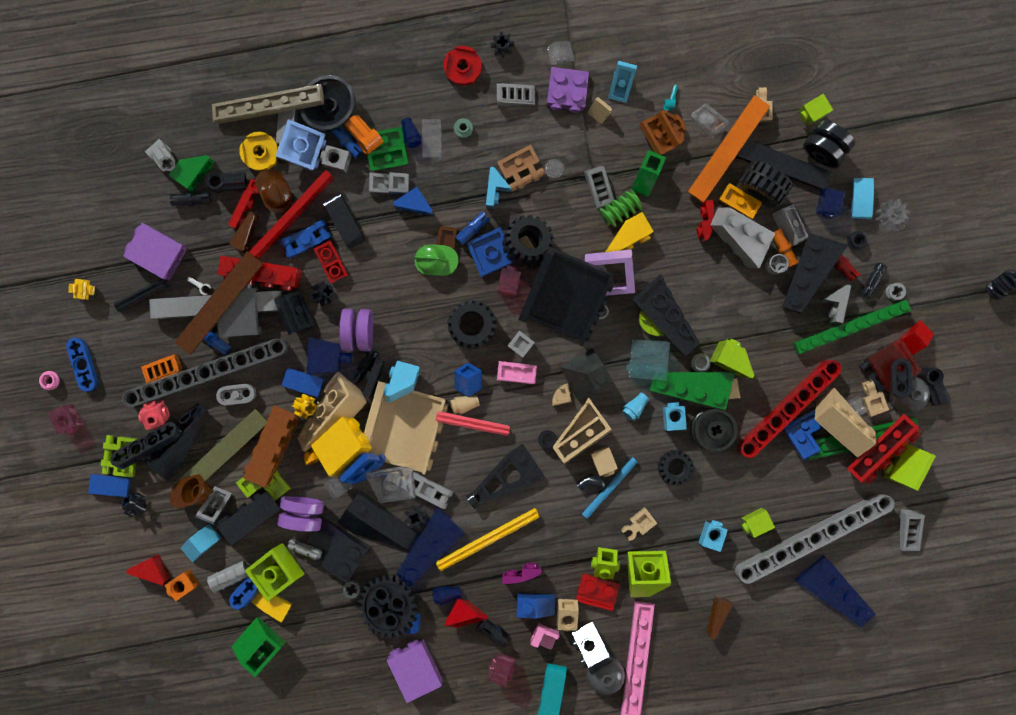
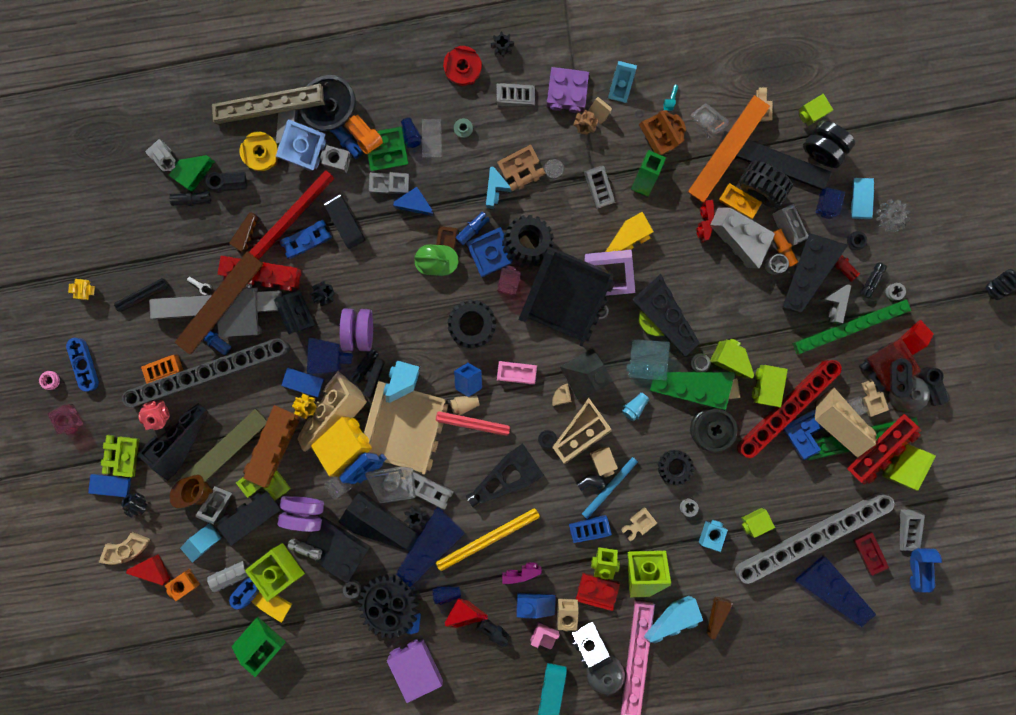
black beam [110,422,181,469] -> none
medium lavender brick [123,223,188,281] -> none
light grey plate [216,384,256,405] -> none
red hinge [228,179,259,230] -> none
reddish brown piece [255,169,292,213] -> none
light orange hinge [304,450,319,466] -> none
red slope [314,240,348,284] -> none
clear pink brick [487,653,516,687] -> none
light grey panel [508,331,535,358] -> none
clear slope [548,41,574,65] -> none
bright green piece [599,189,642,227] -> none
medium azure brick [662,402,687,431] -> none
none -> tan tile [99,532,150,565]
none -> blue slope [569,515,612,543]
none -> medium nougat gear [573,110,598,135]
none -> medium azure slope [644,596,703,643]
none -> light grey bush [680,498,699,517]
none -> lime brick [752,365,788,407]
none -> dark red plate [853,532,889,576]
none -> blue animal [910,548,942,592]

